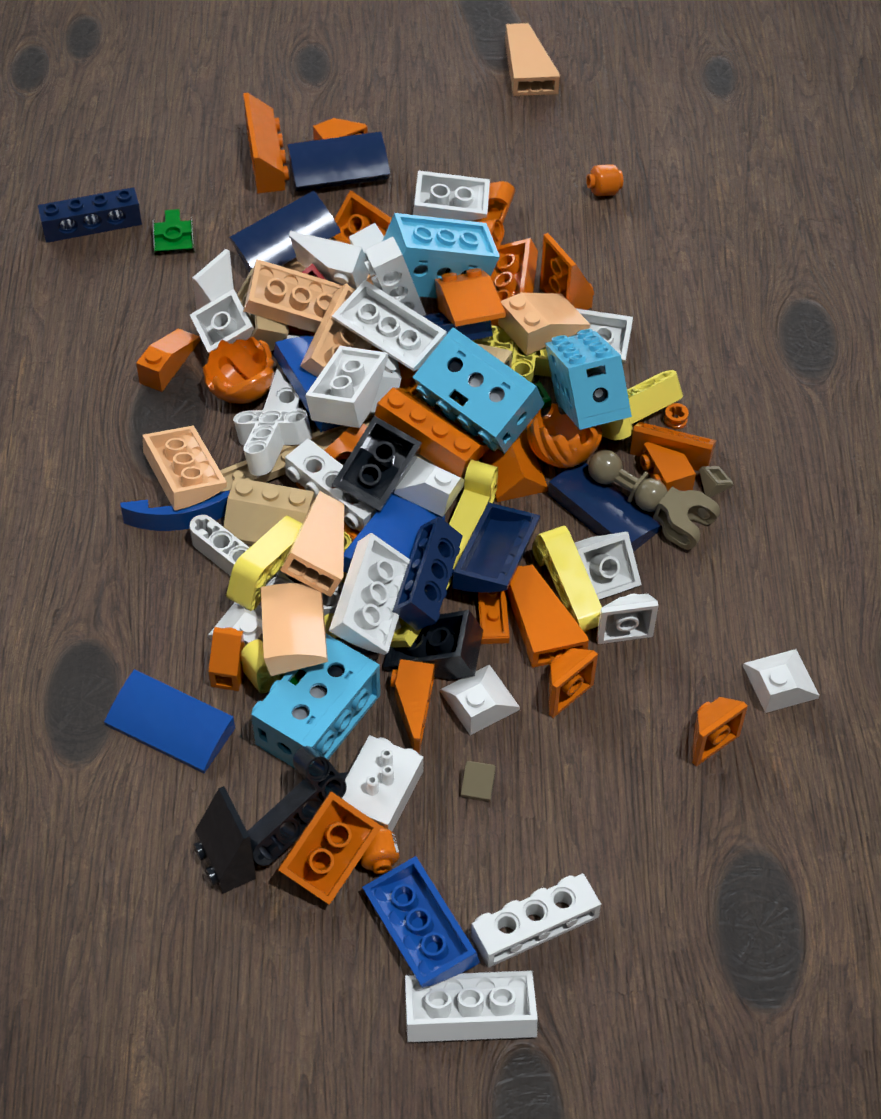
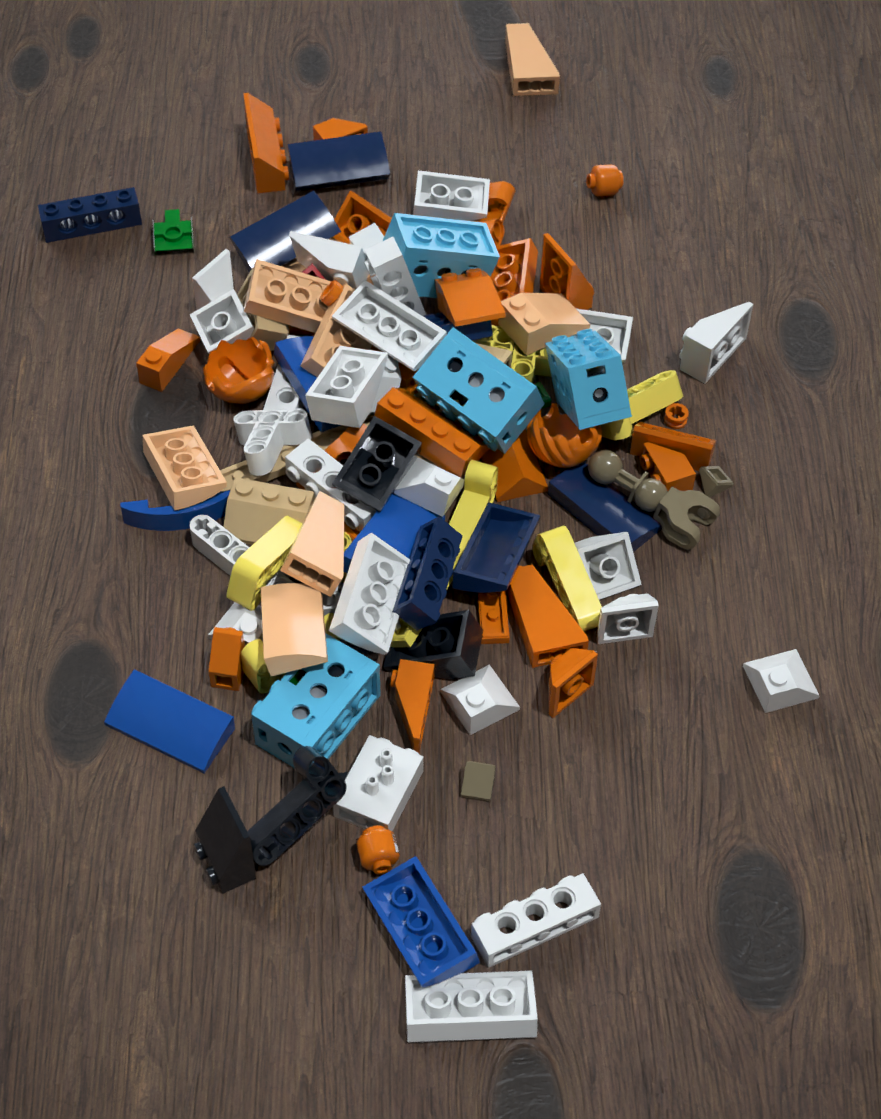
orange slope [278,791,382,905] -> none
orange slope [692,697,748,766] -> none
none -> orange tile [320,280,344,307]
none -> white slope [679,302,753,384]

